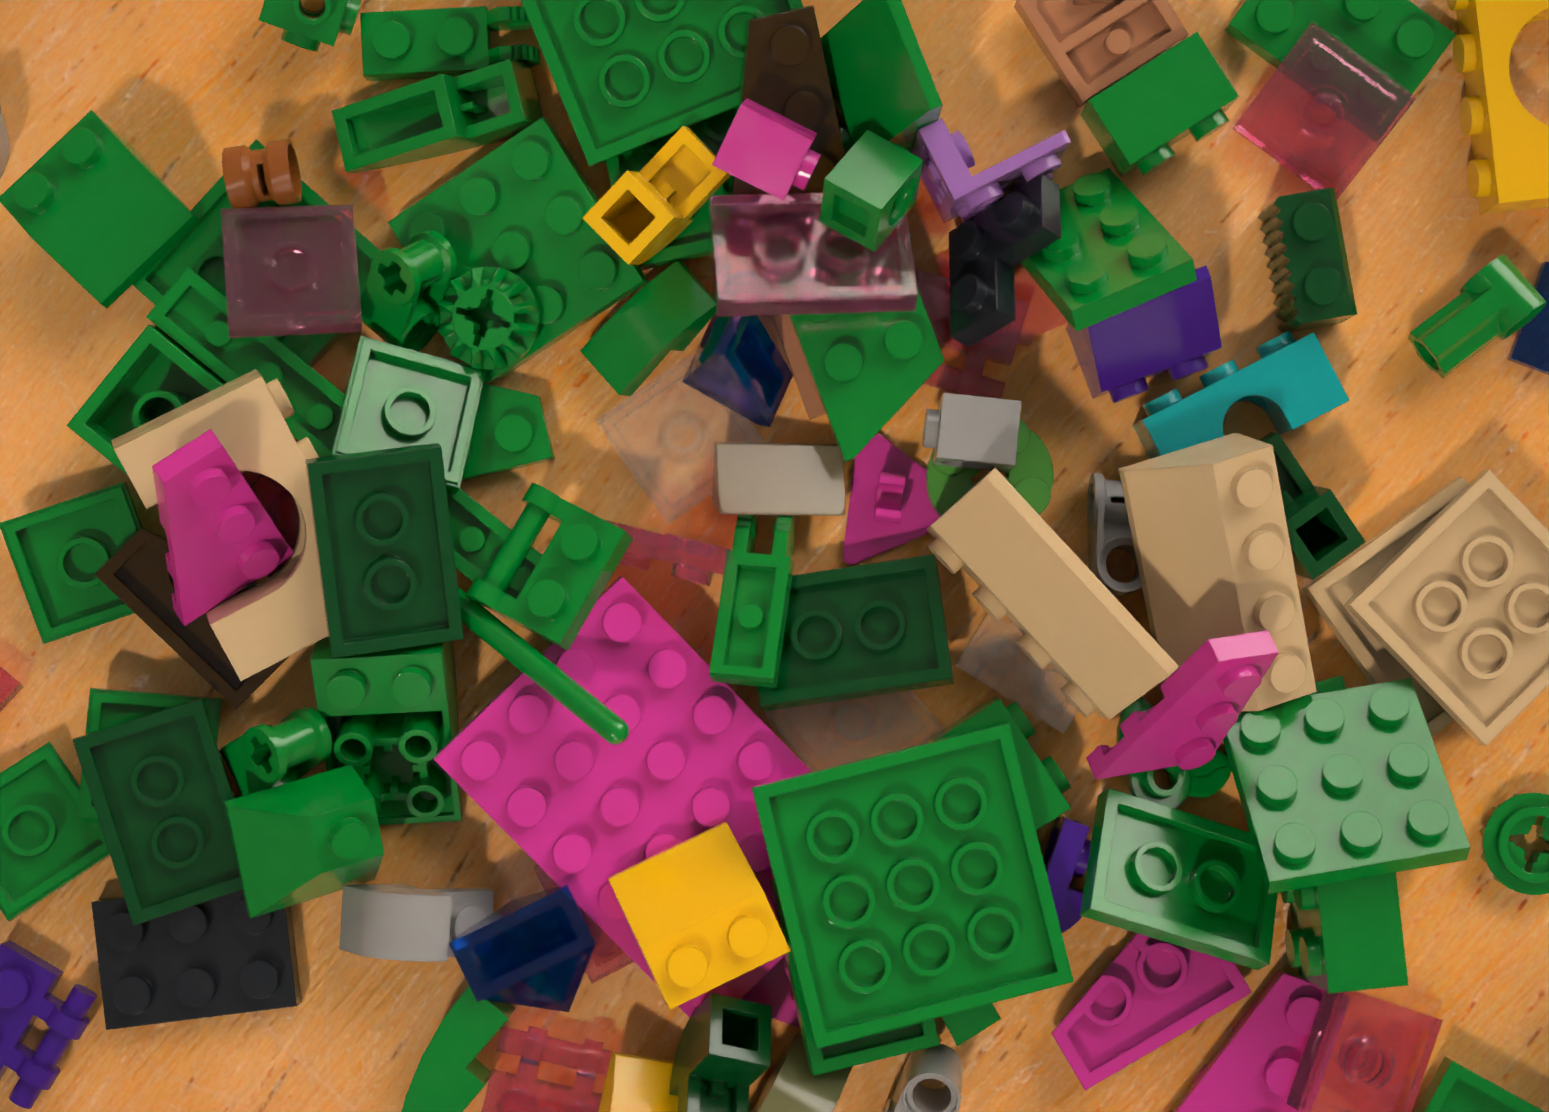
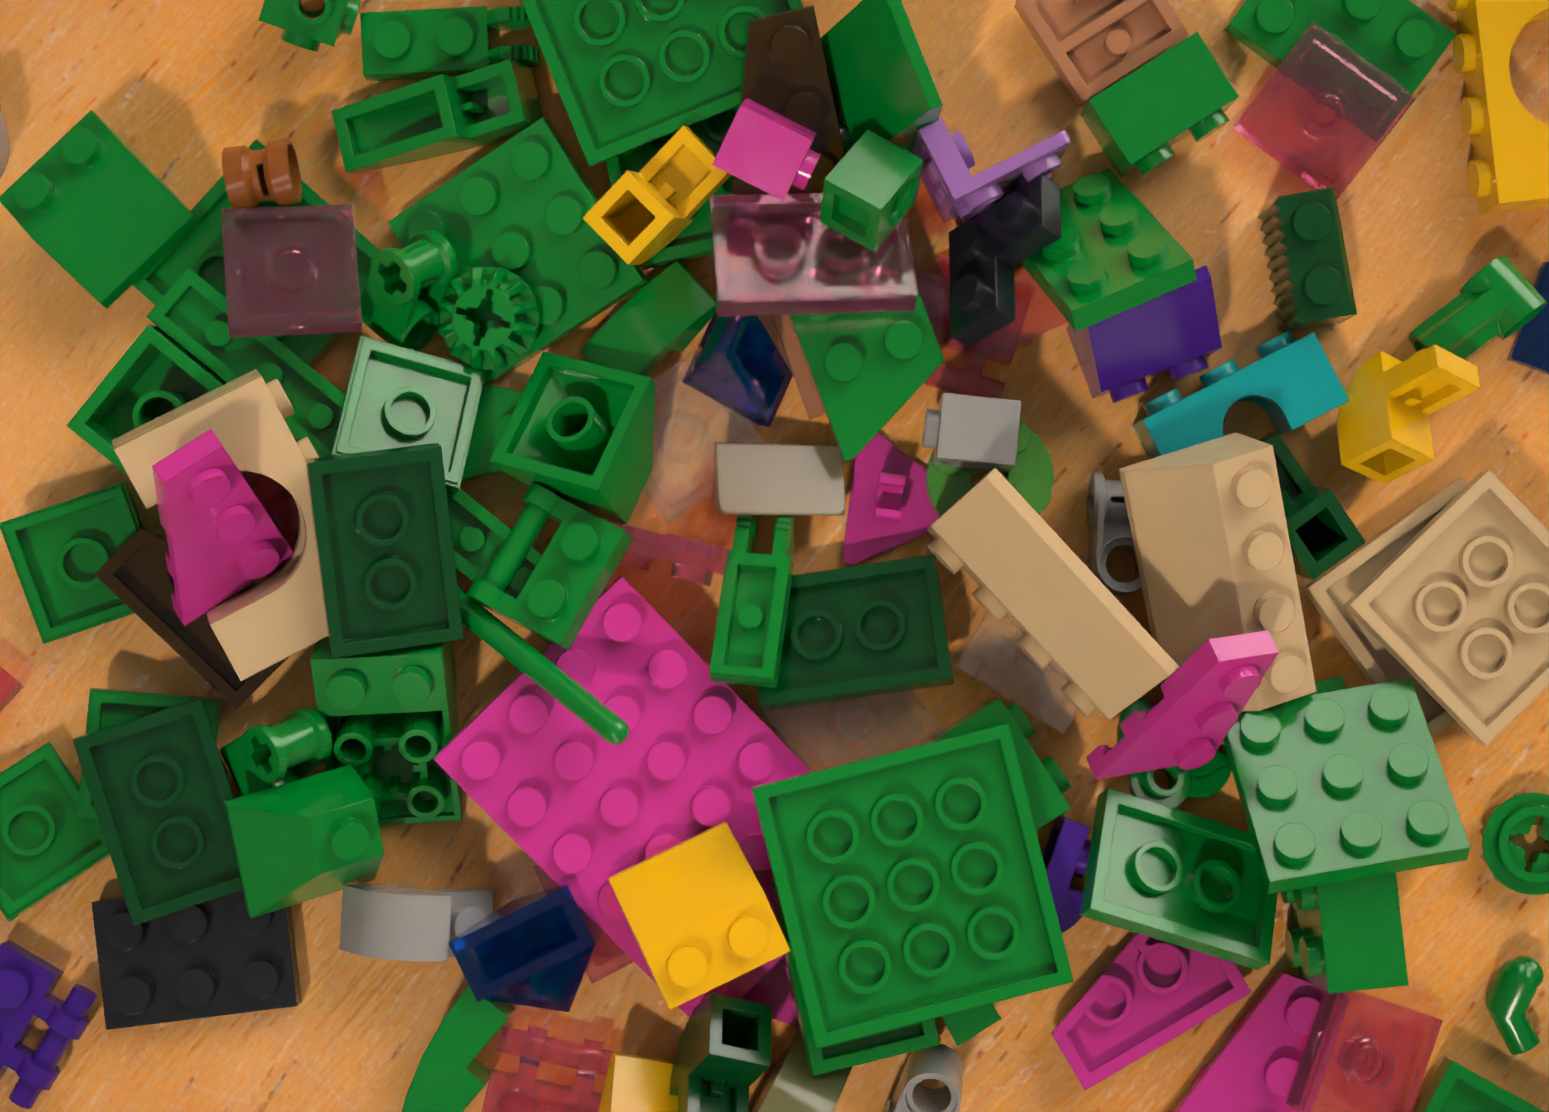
none -> green slope [489,351,656,525]
none -> yellow brick [1337,345,1481,484]
none -> green arm [1485,956,1544,1055]

